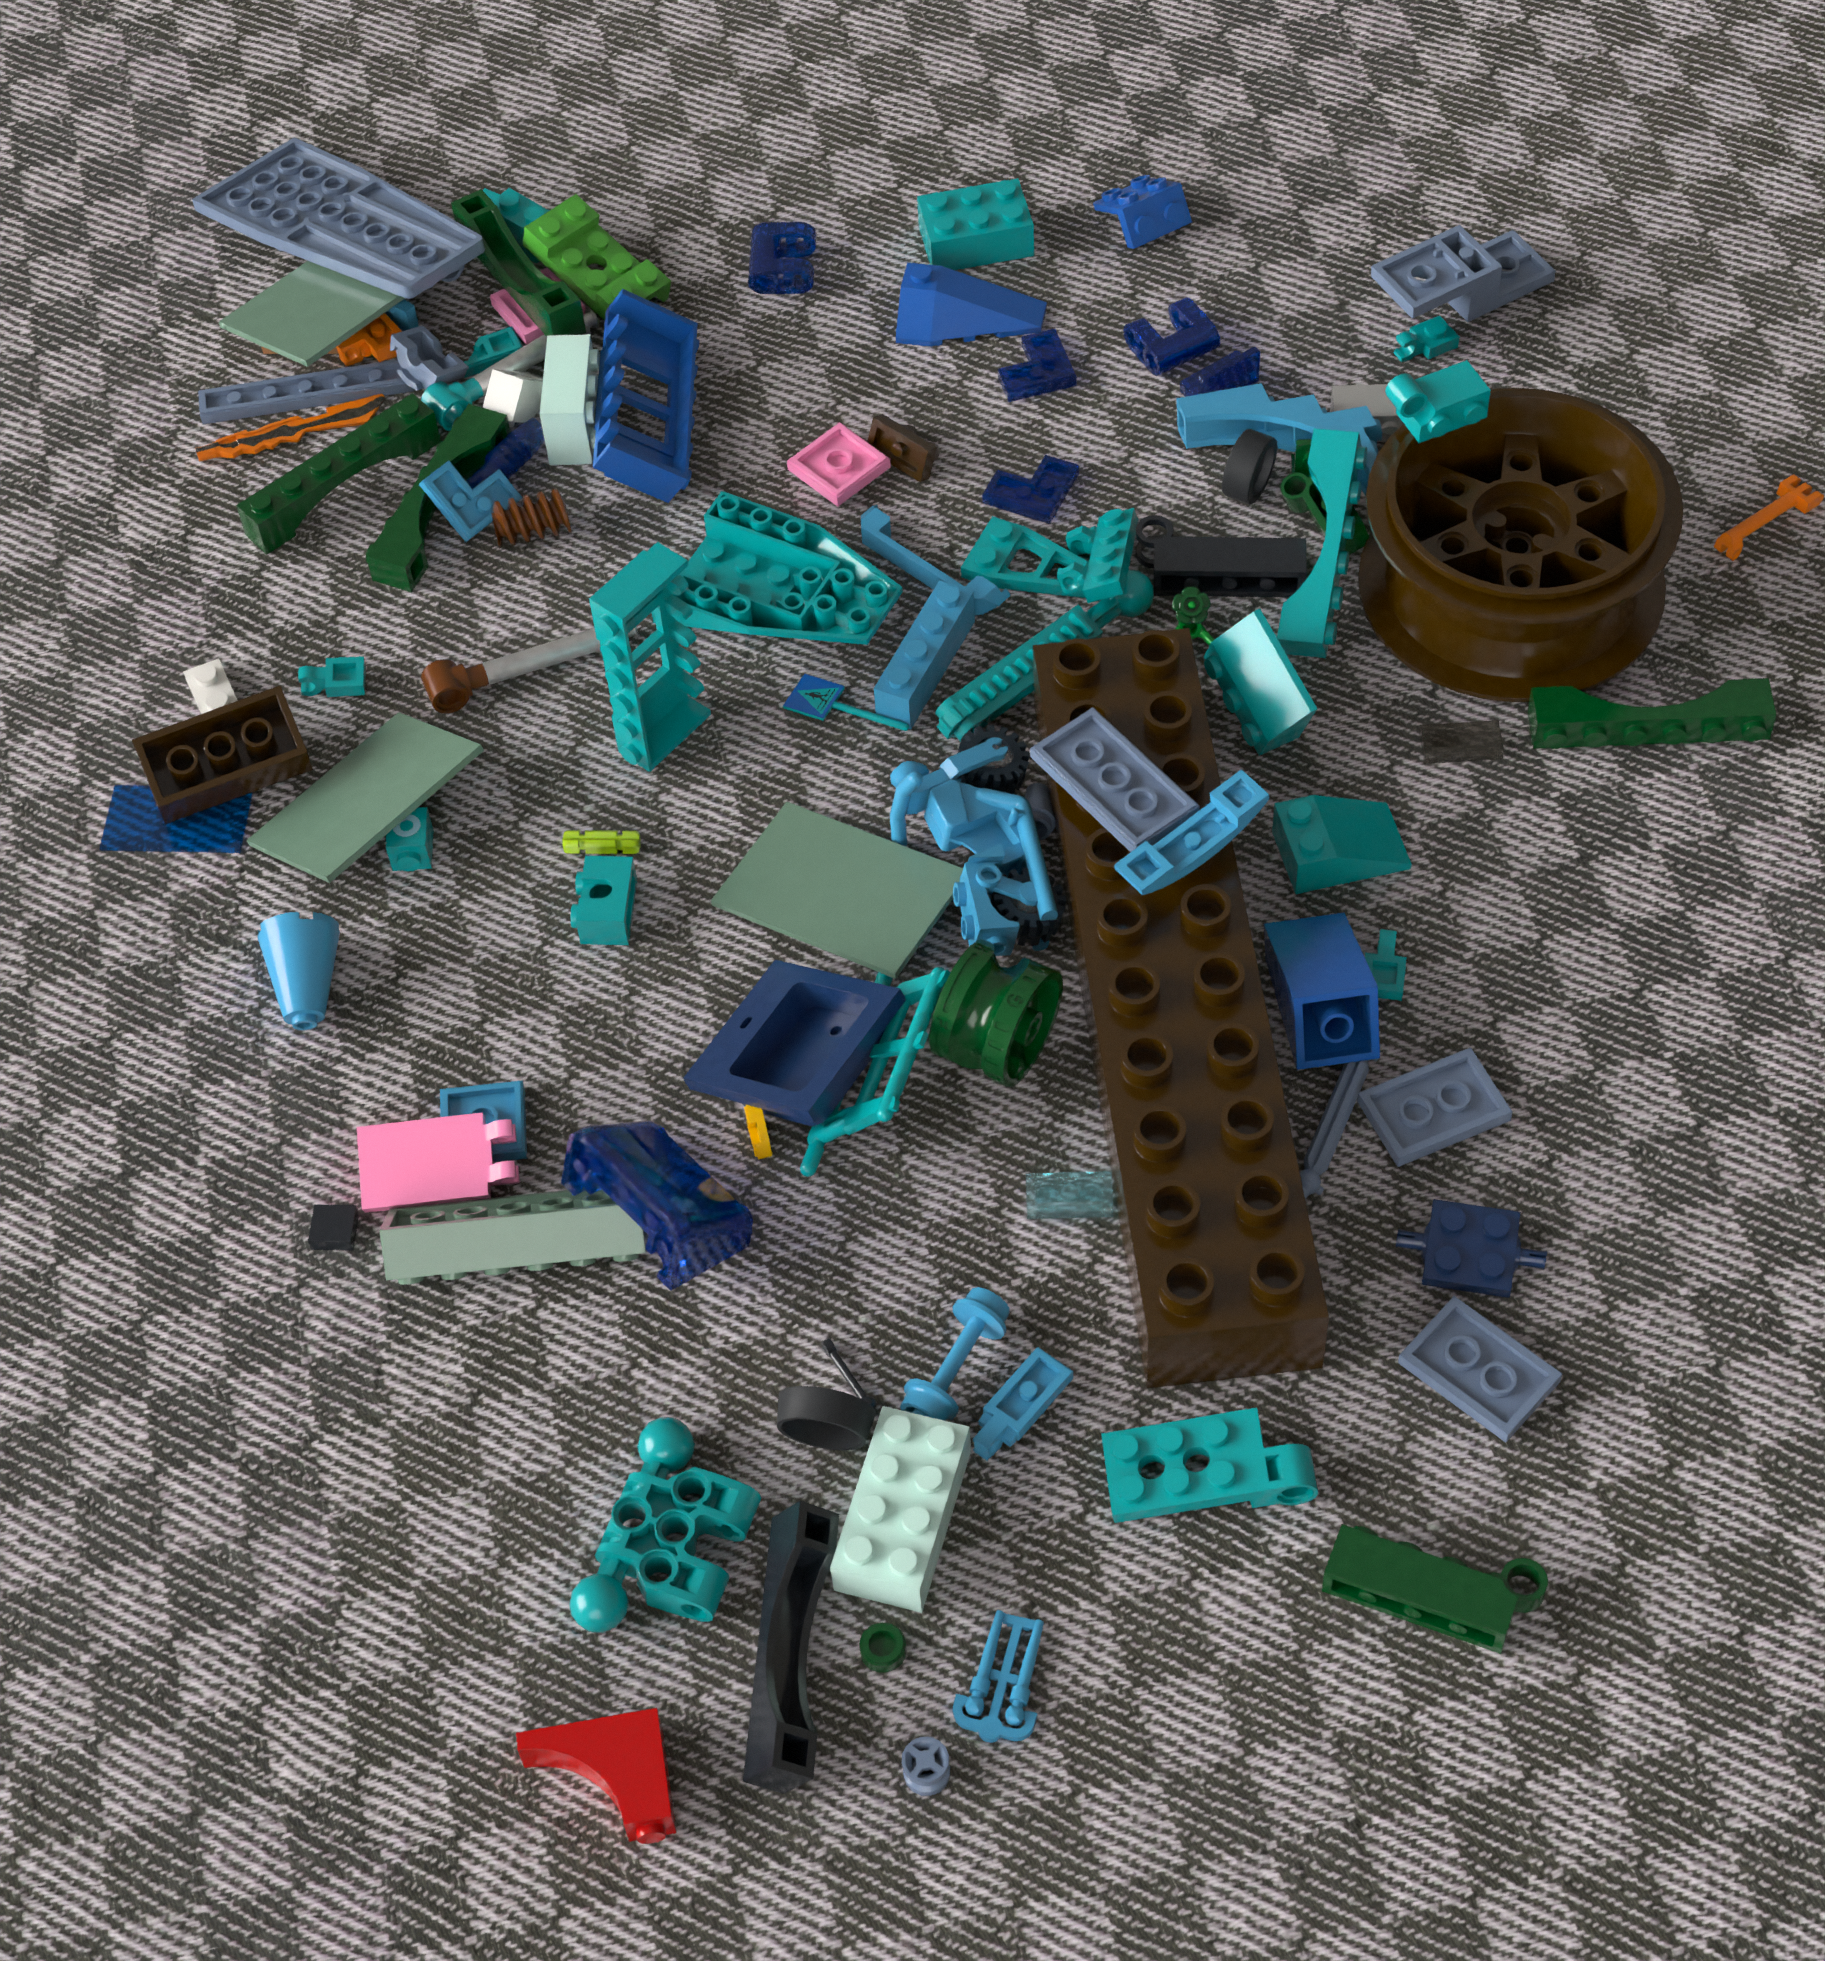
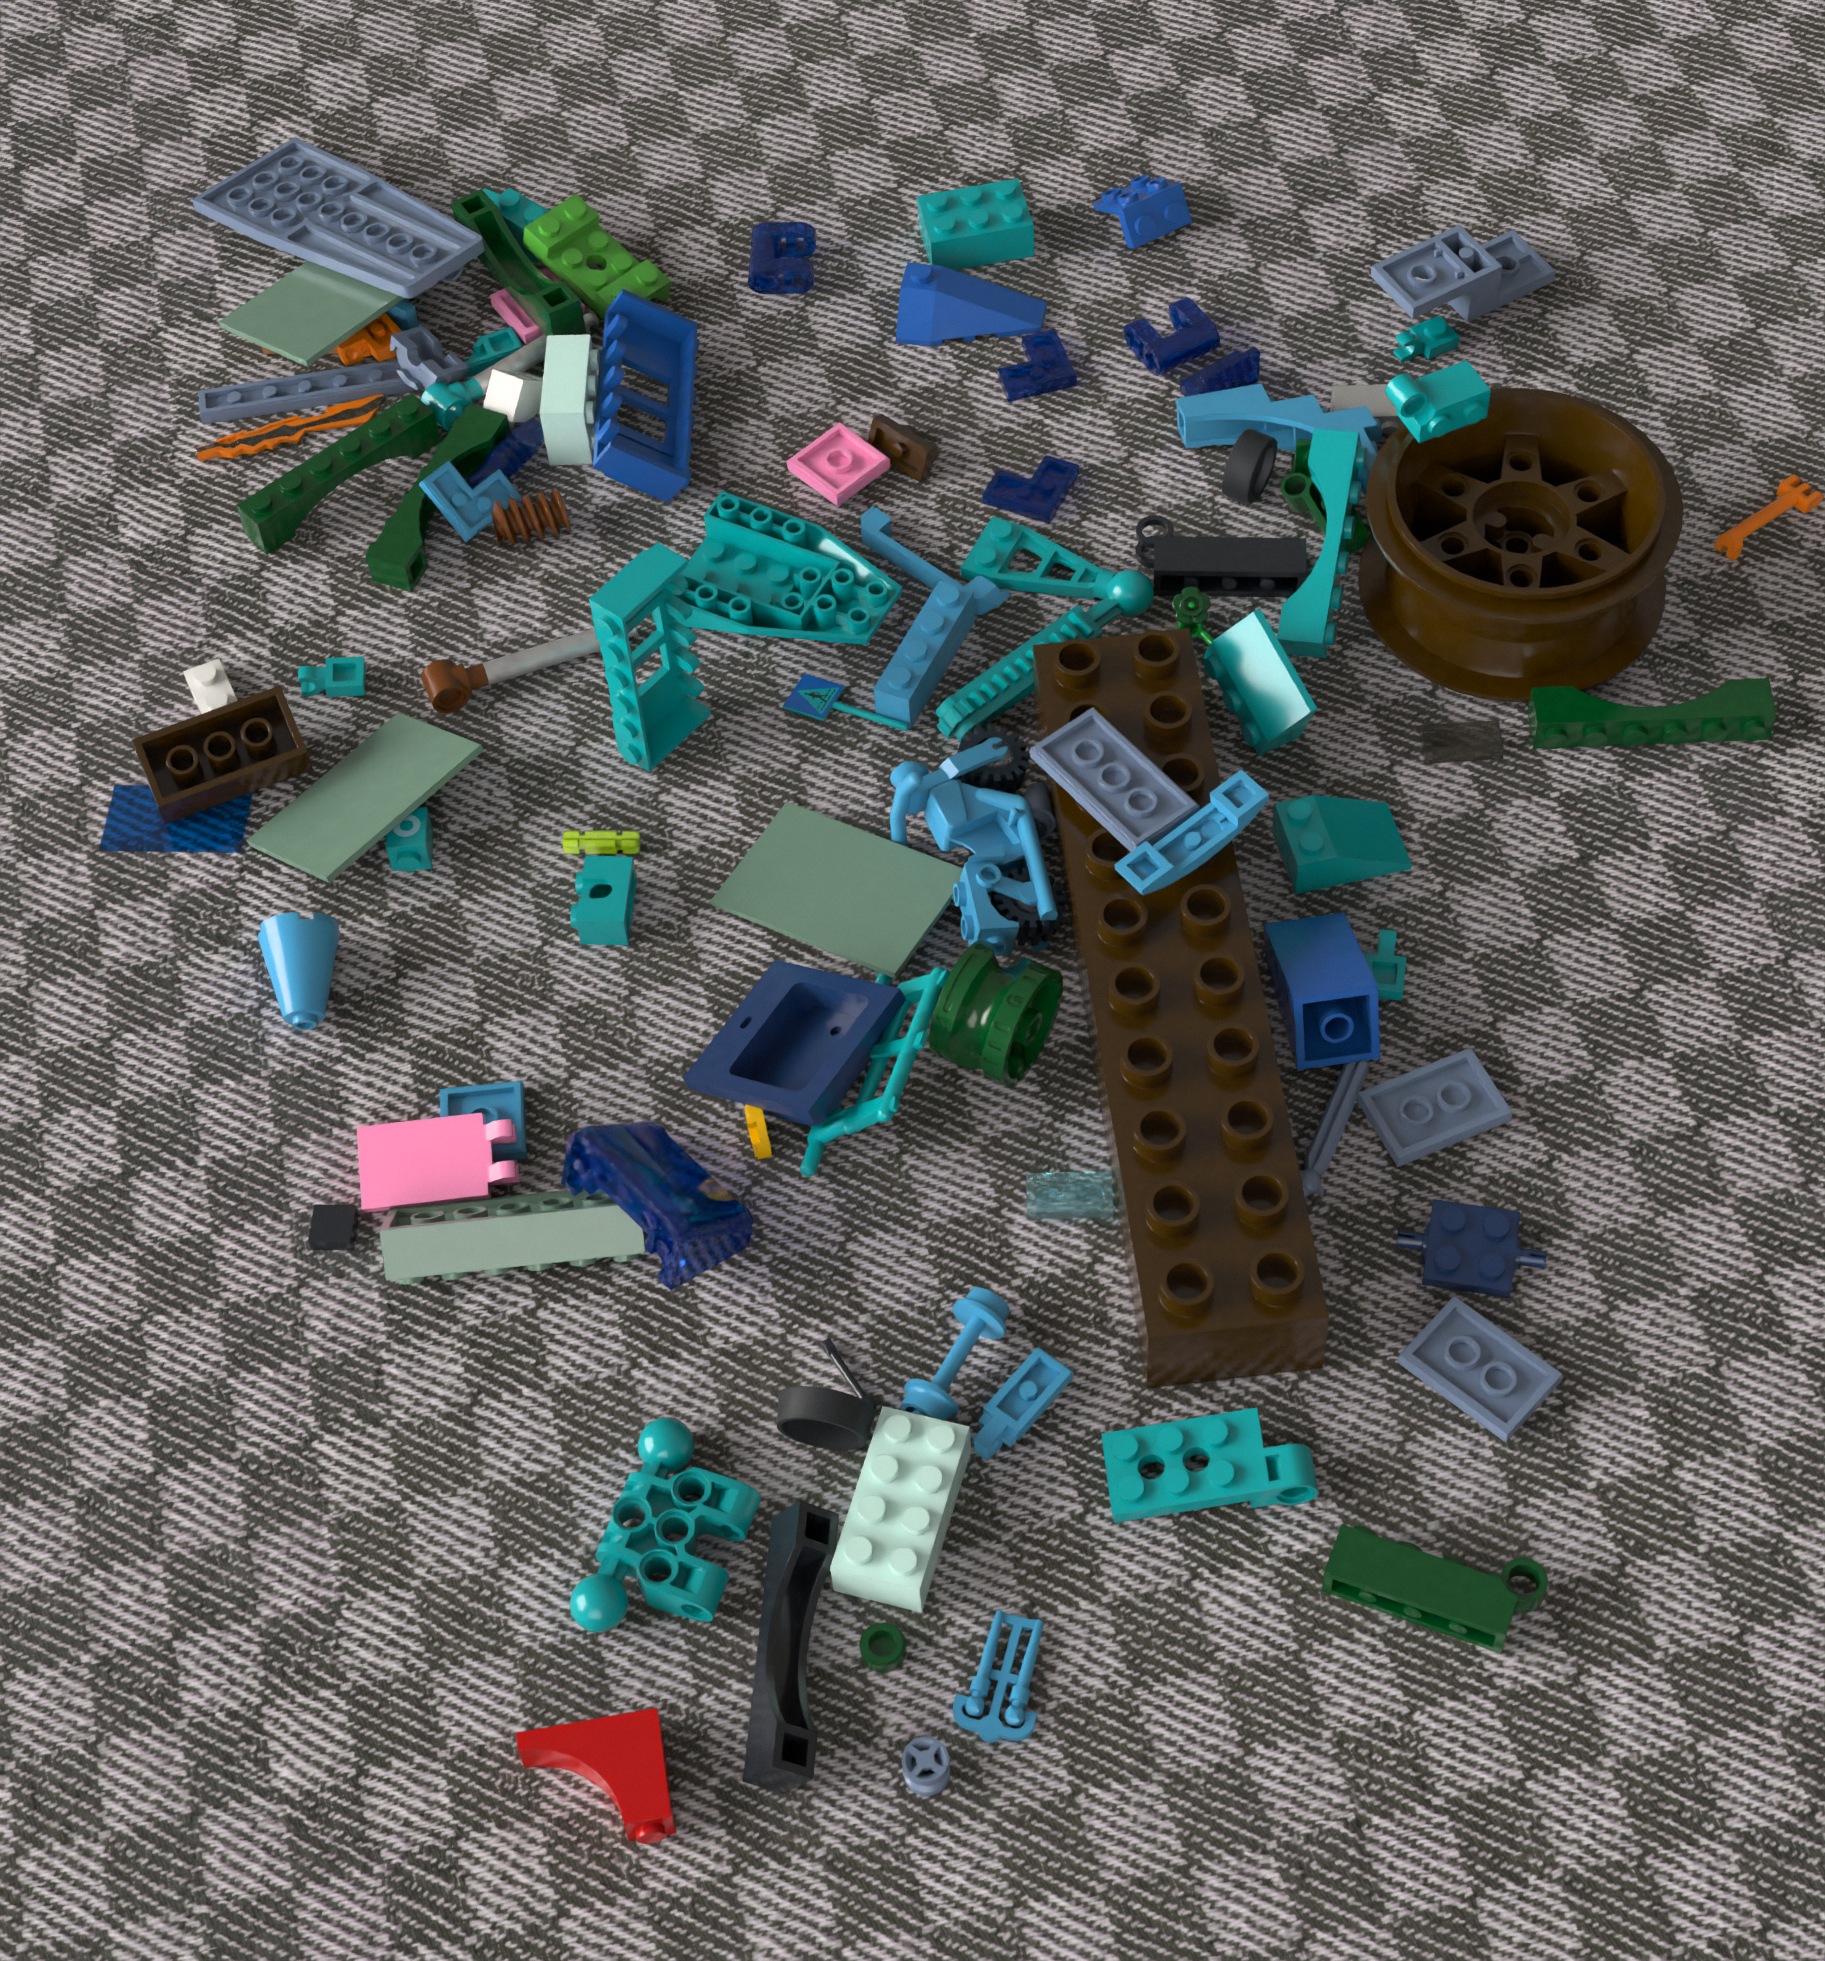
teal hinge [1057,508,1139,603] -> none

